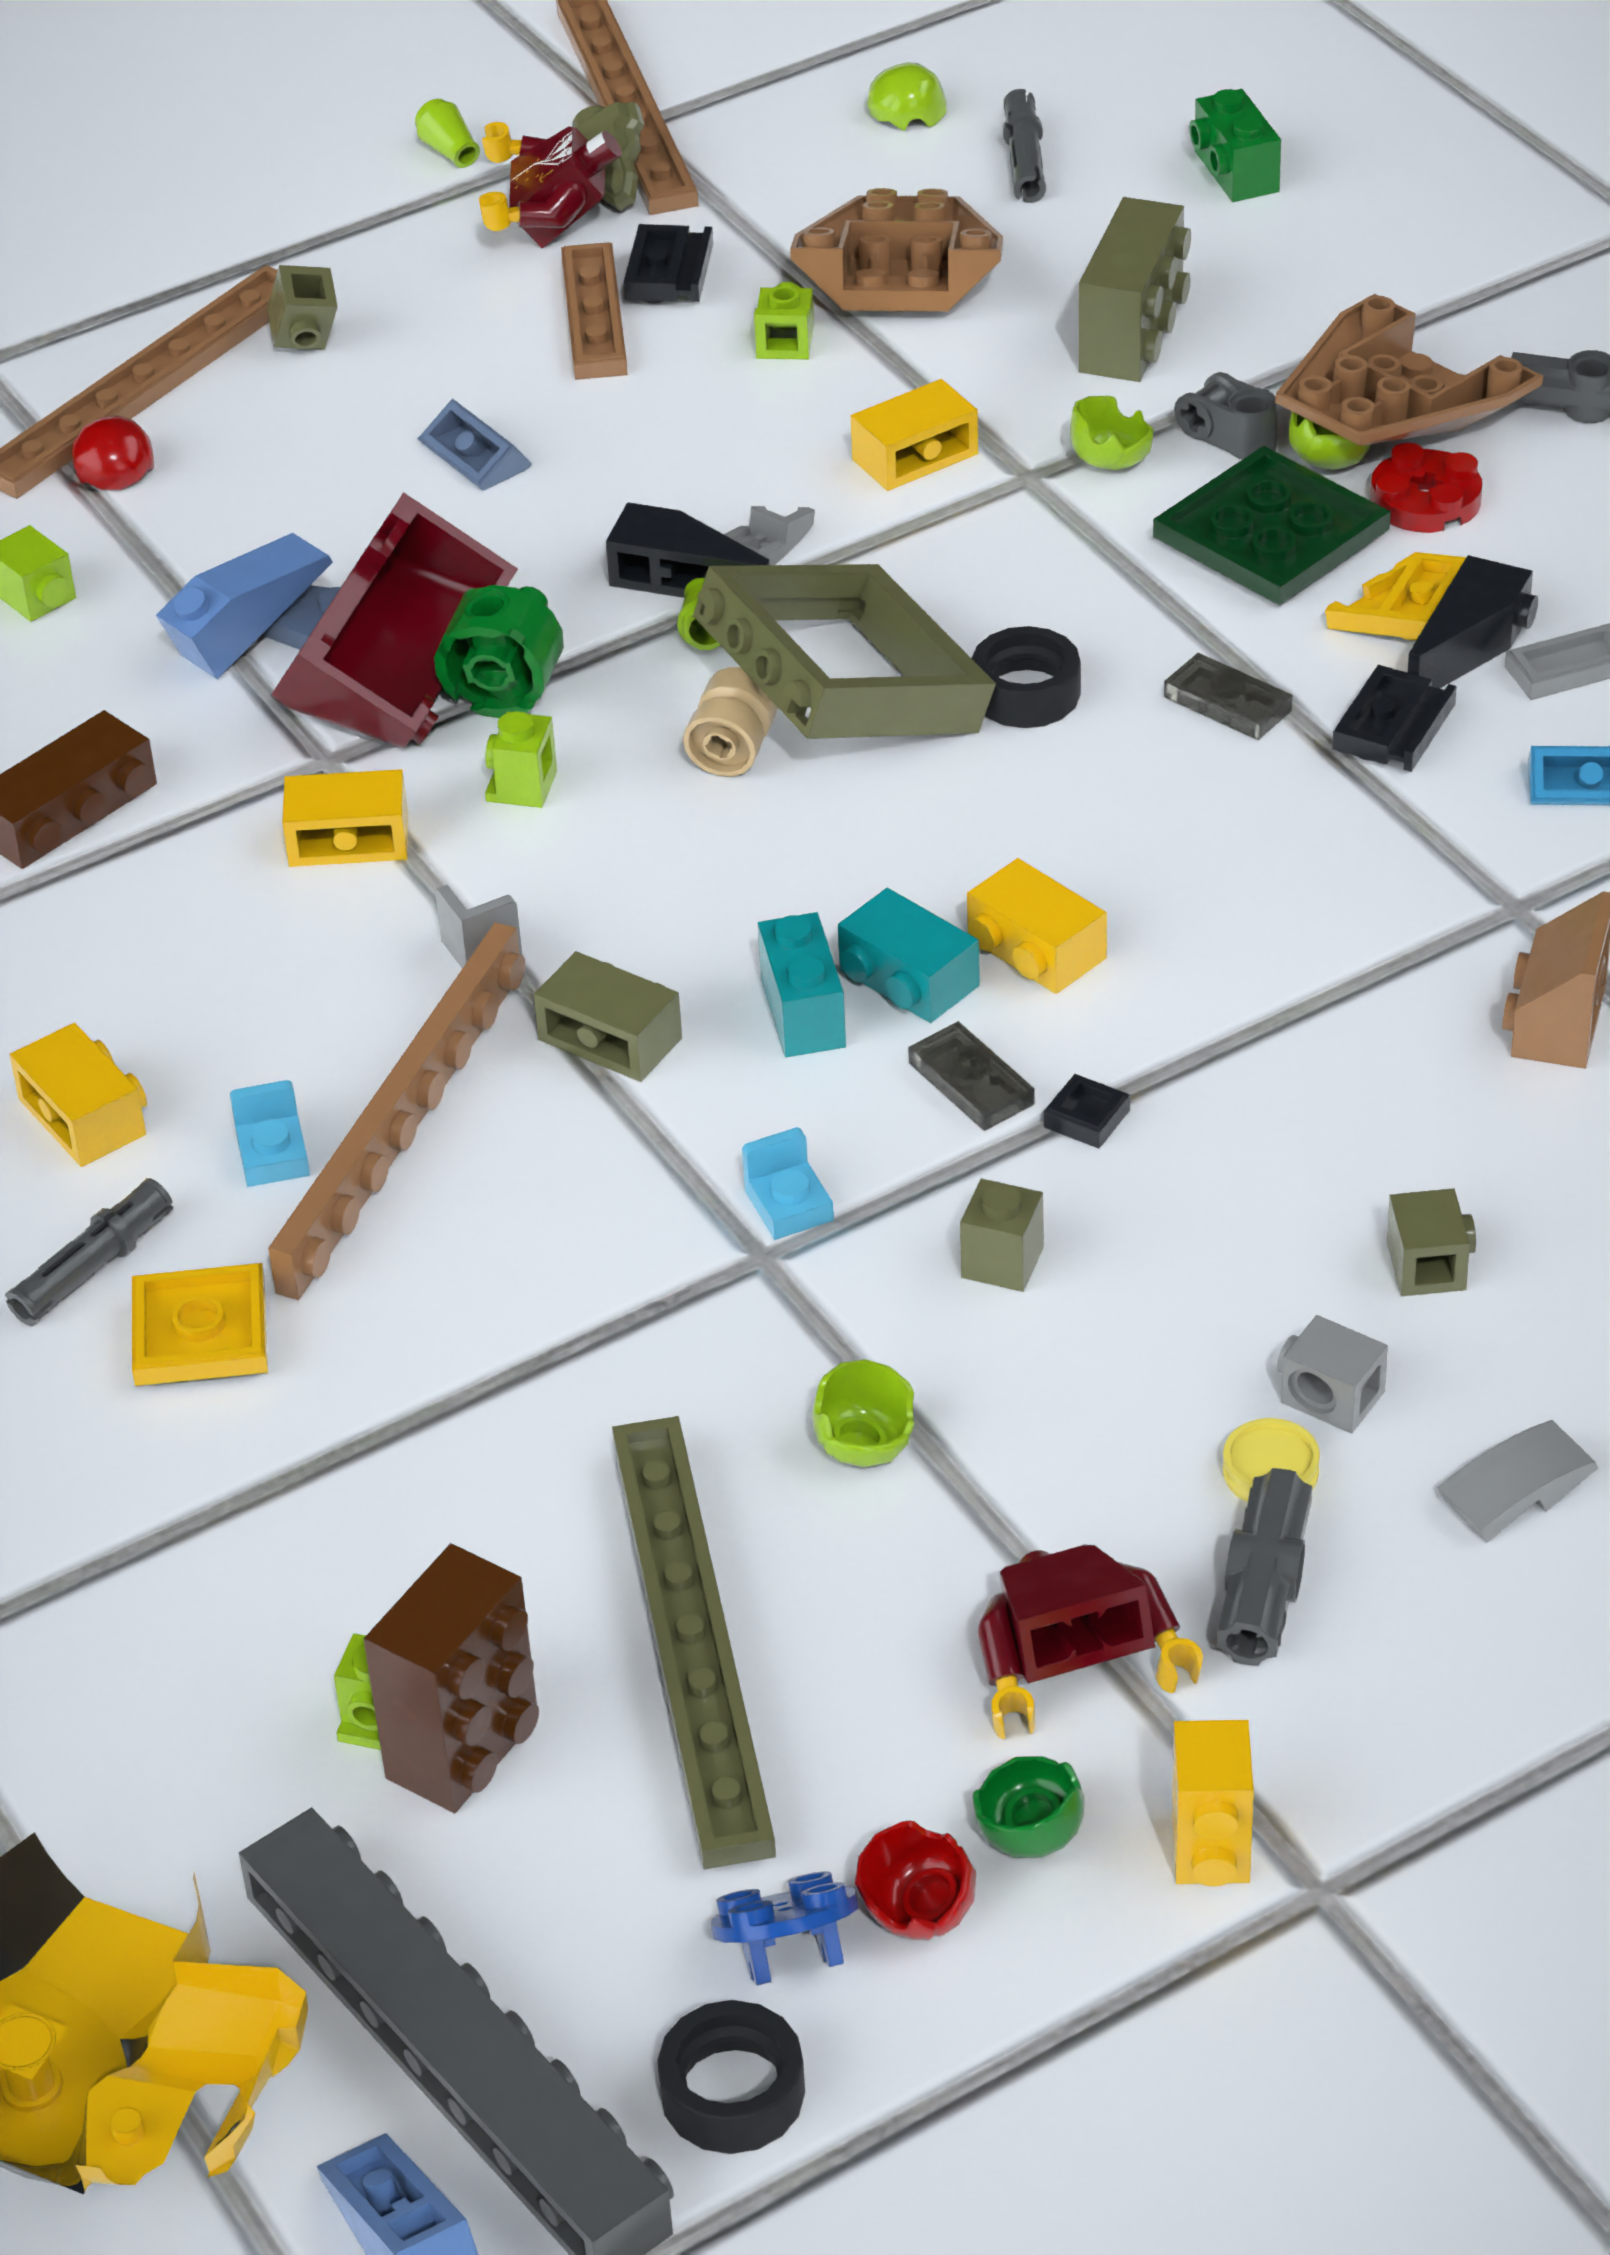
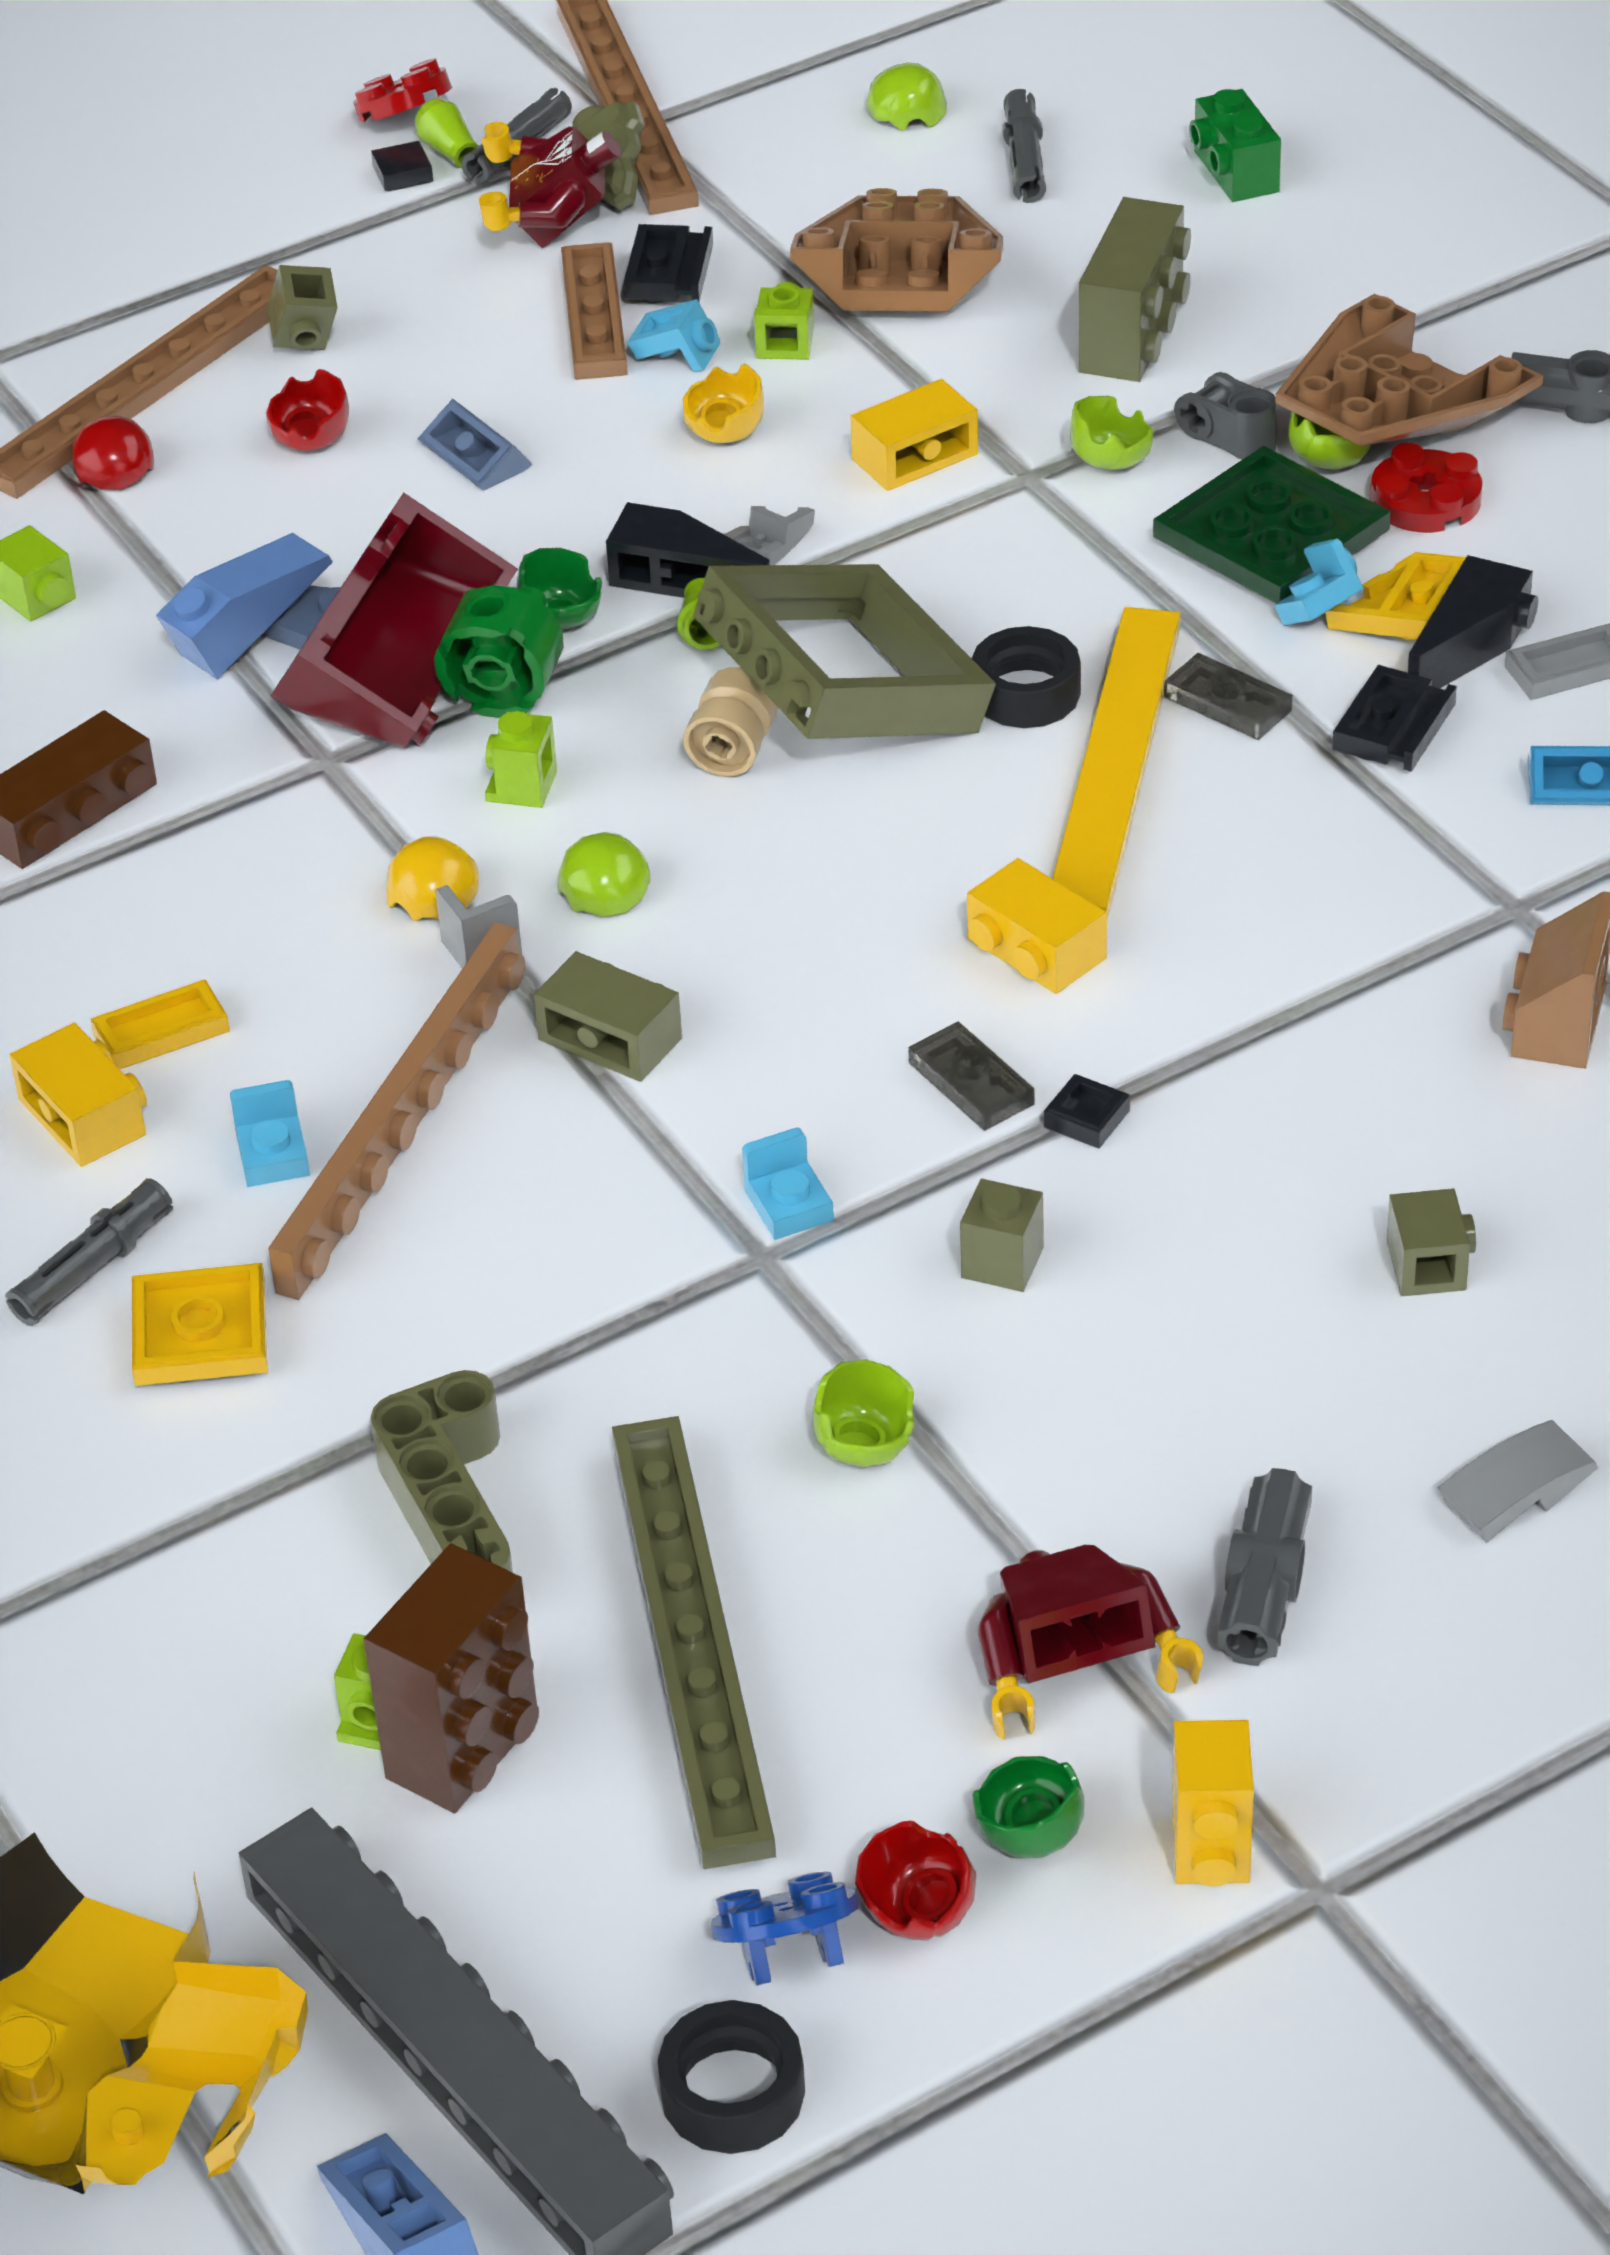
yellow brick [282,769,408,867] -> none
teal brick [757,912,846,1058] -> none
teal brick [838,887,980,1024] -> none
light yellow piece [1223,1418,1320,1502] -> none
light grey brick [1277,1314,1388,1434] -> none
none -> yellow tile [90,979,230,1069]
none -> red hair [266,369,349,451]
none -> red plate [353,58,452,122]
none -> black tile [371,141,433,191]
none -> olive beam [371,1370,513,1572]
none -> yellow hair [386,836,479,921]
none -> dark grey pin [461,88,572,184]
none -> green hair [517,548,602,629]
none -> lime hair [558,832,650,917]
none -> medium azure bracket [627,299,720,372]
none -> yellow hair [682,364,764,443]
none -> yellow tile [1052,607,1181,920]
none -> medium azure bracket [1274,539,1364,625]

